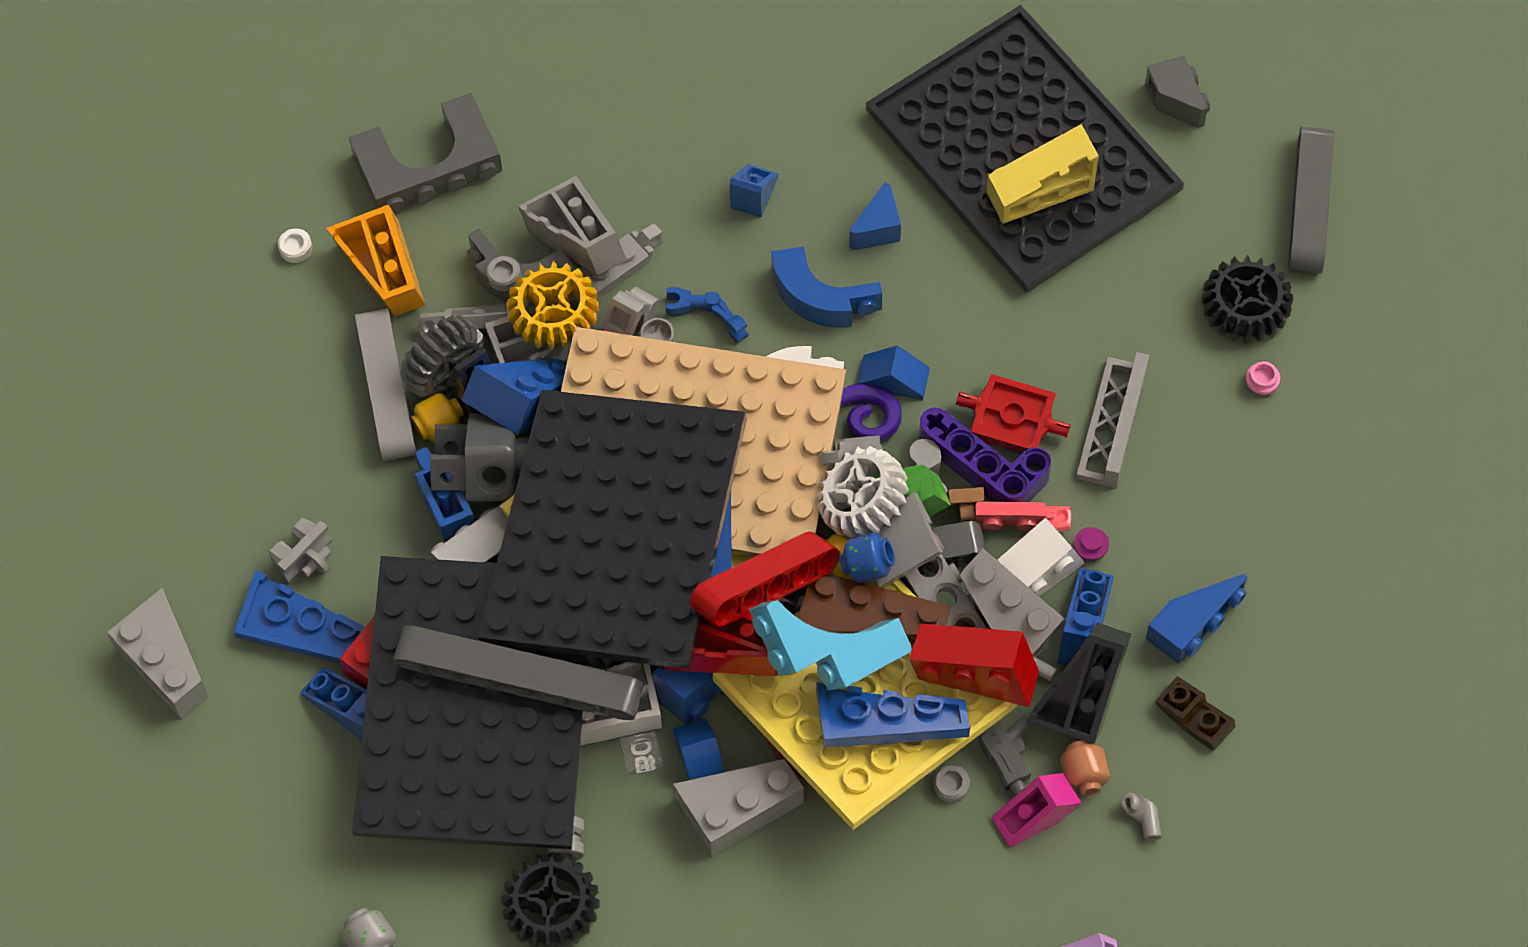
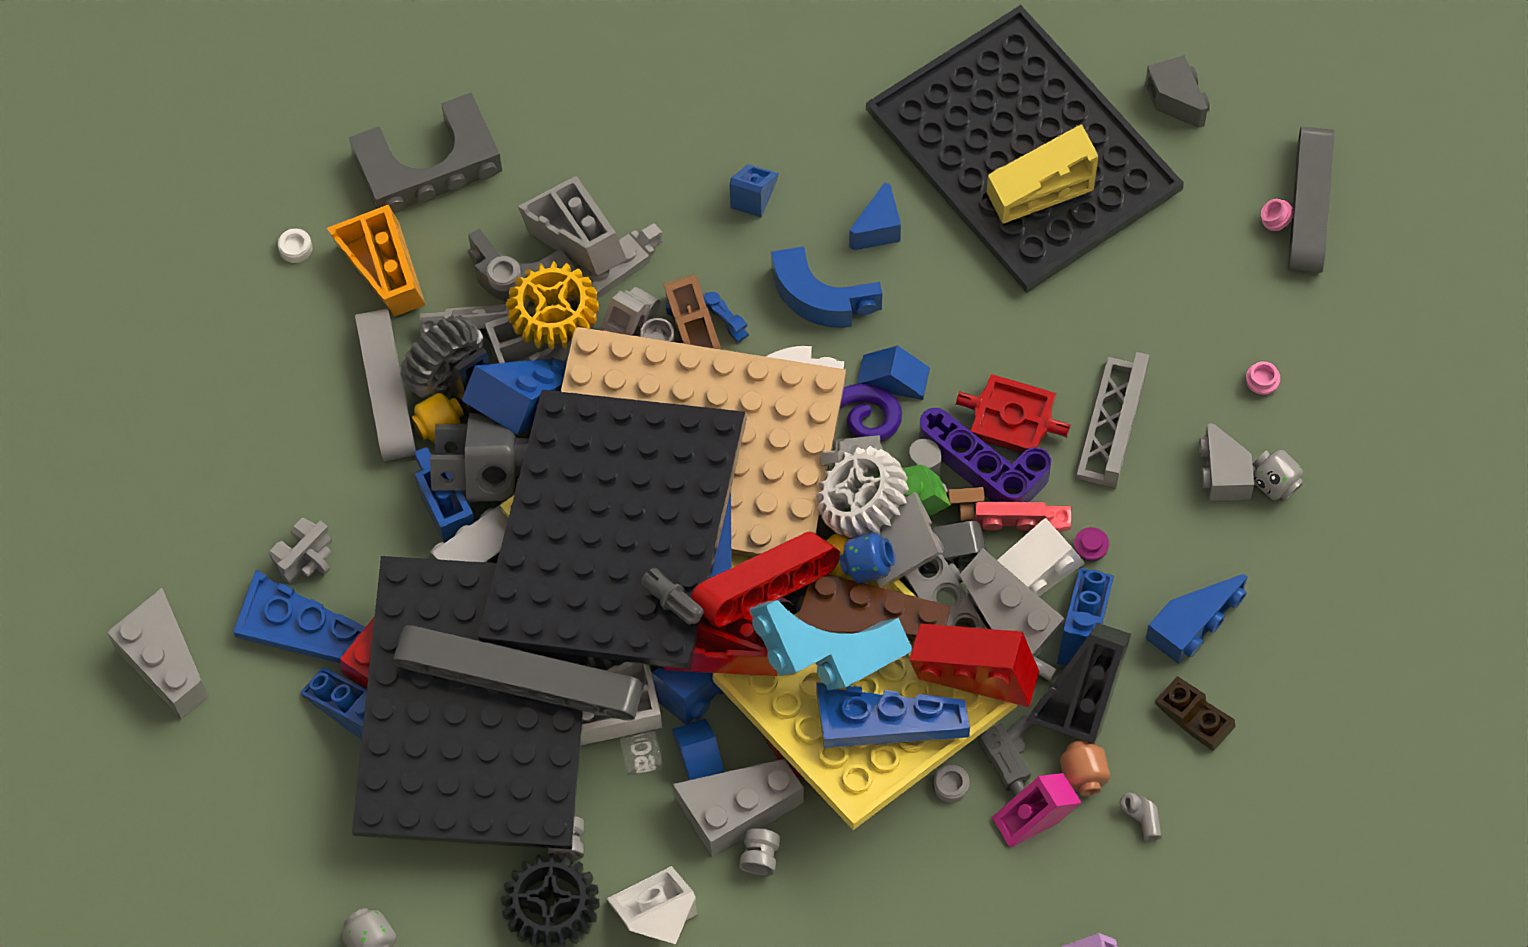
black gear [1201,255,1294,344] -> none
none -> white slope [607,866,698,944]
none -> dark grey axle [641,568,704,624]
none -> medium nougat slope [662,273,721,350]
none -> light grey wheel [739,828,781,876]
none -> light grey slope [1199,424,1254,501]
none -> light grey head [1252,450,1304,501]
none -> bright pink plate [1261,199,1294,231]

